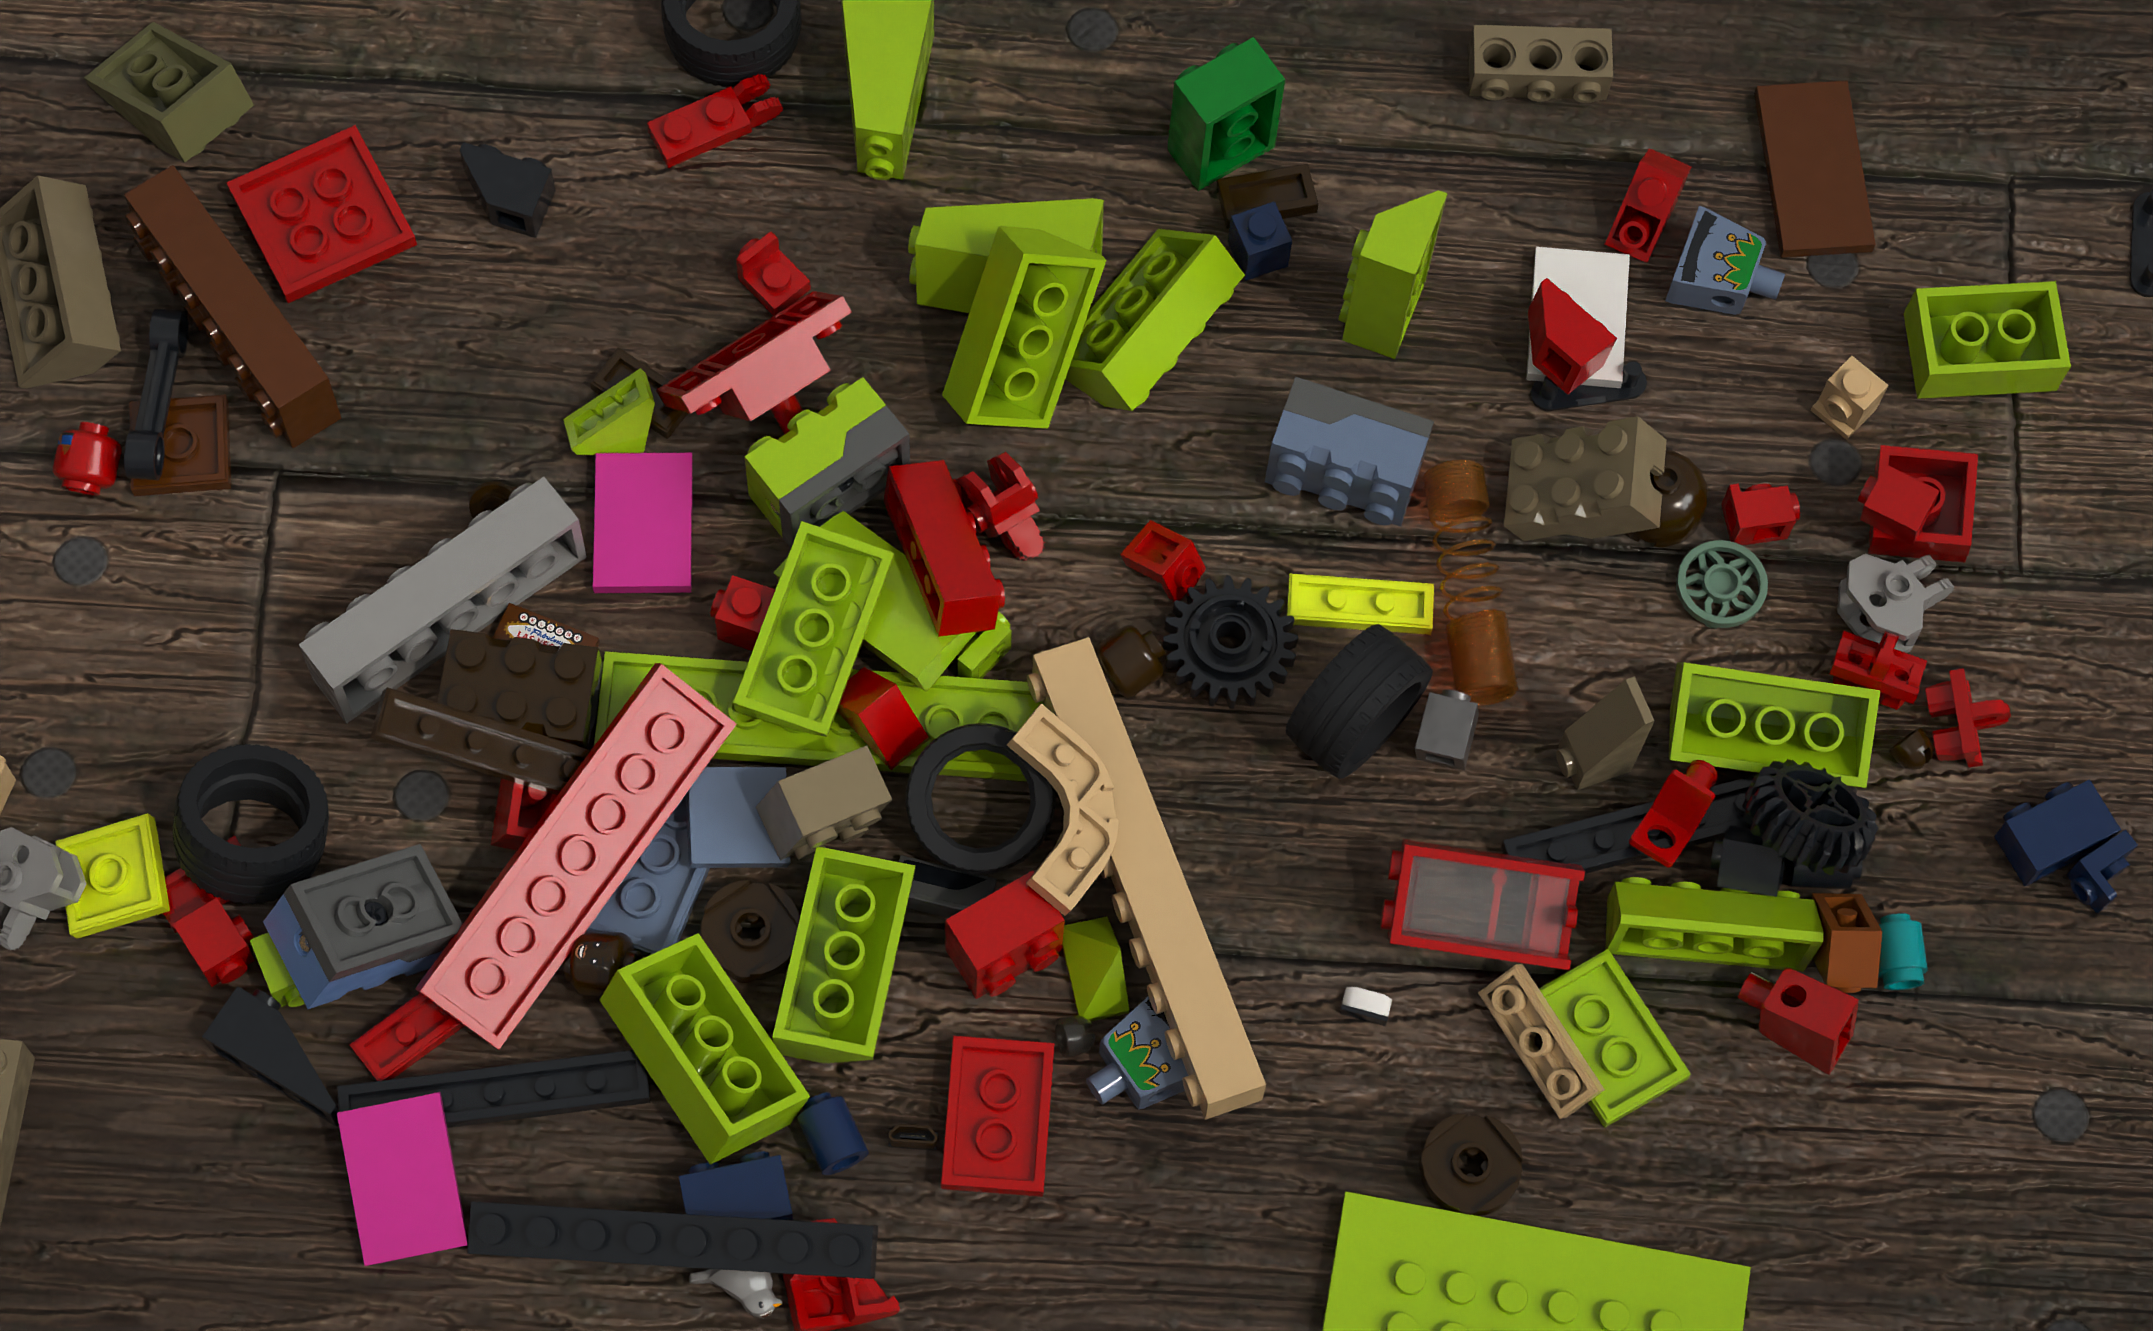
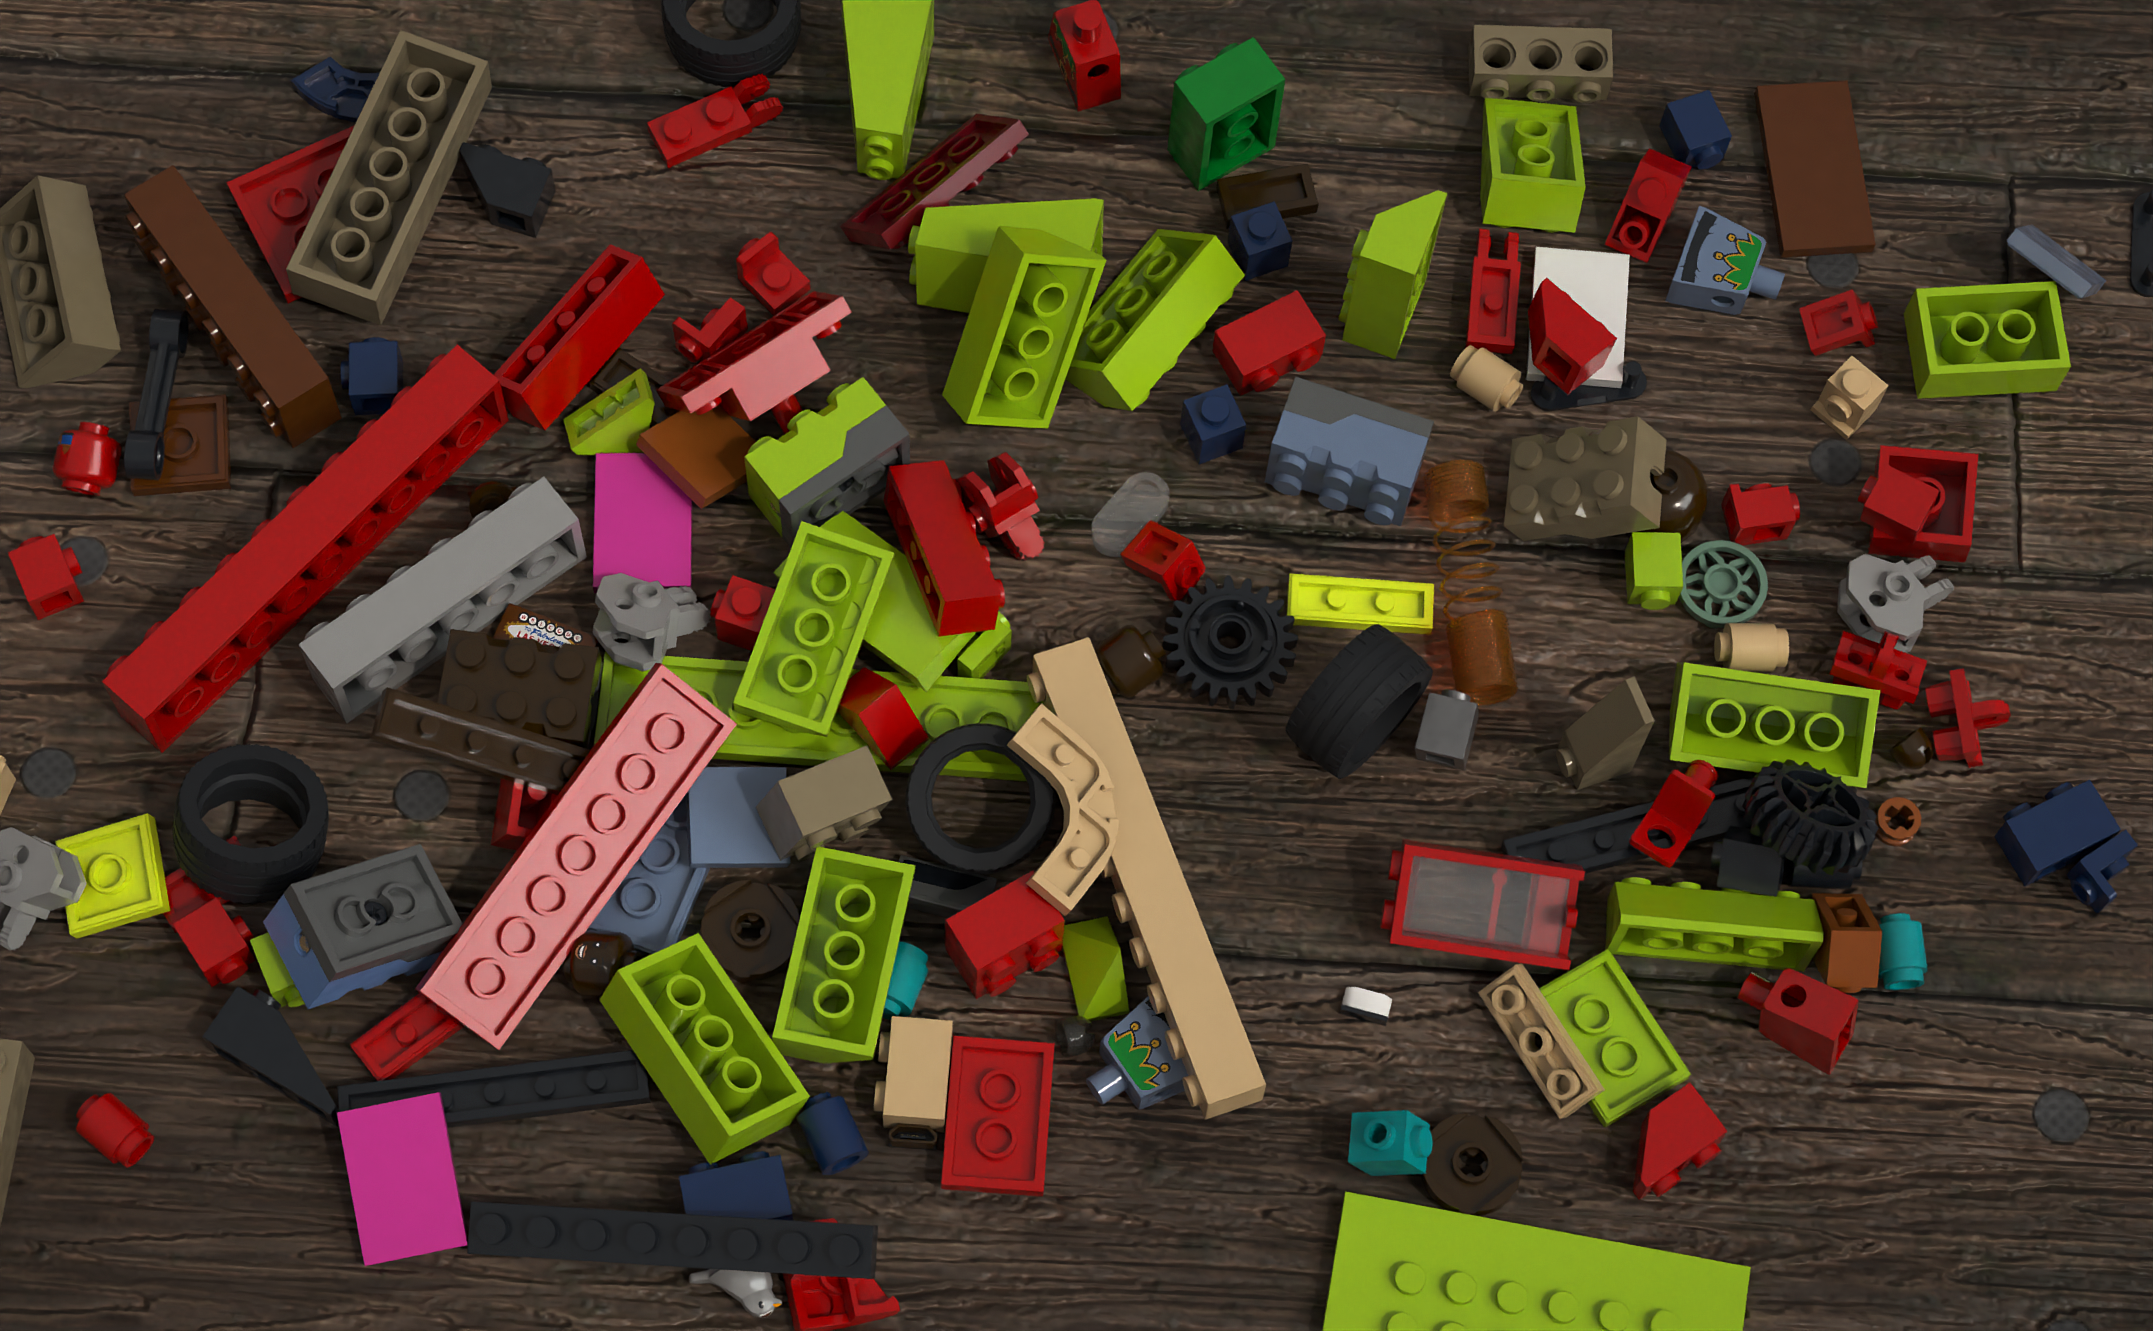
olive slope [84,22,254,163] -> none
none -> red brick [8,534,85,620]
none -> red brick [76,1093,154,1168]
none -> red brick [102,344,509,753]
none -> dark tan brick [286,30,492,325]
none -> dark blue tile [291,57,380,122]
none -> dark blue brick [340,337,403,415]
none -> red brick [494,244,665,431]
none -> light grey hinge [593,573,711,671]
none -> dark orange tile [636,405,756,509]
none -> red bracket [672,297,748,363]
none -> dark red plate [840,114,1029,250]
none -> tan brick [874,1016,953,1133]
none -> teal brick [882,941,929,1020]
none -> red torso [1048,0,1121,112]
none -> clear tile [1091,472,1170,557]
none -> dark blue brick [1180,384,1246,465]
none -> red brick [1212,290,1326,396]
none -> teal brick [1348,1110,1433,1176]
none -> tan brick [1450,345,1523,412]
none -> red hinge [1465,229,1521,354]
none -> lime slope [1480,98,1586,233]
none -> lime brick [1625,532,1683,610]
none -> red slope [1633,1082,1728,1200]
none -> dark blue brick [1659,90,1732,170]
none -> tan brick [1714,623,1789,672]
none -> red bracket [1799,289,1878,356]
none -> dark orange bush [1875,797,1921,847]
none -> sand blue tile [2006,225,2107,299]

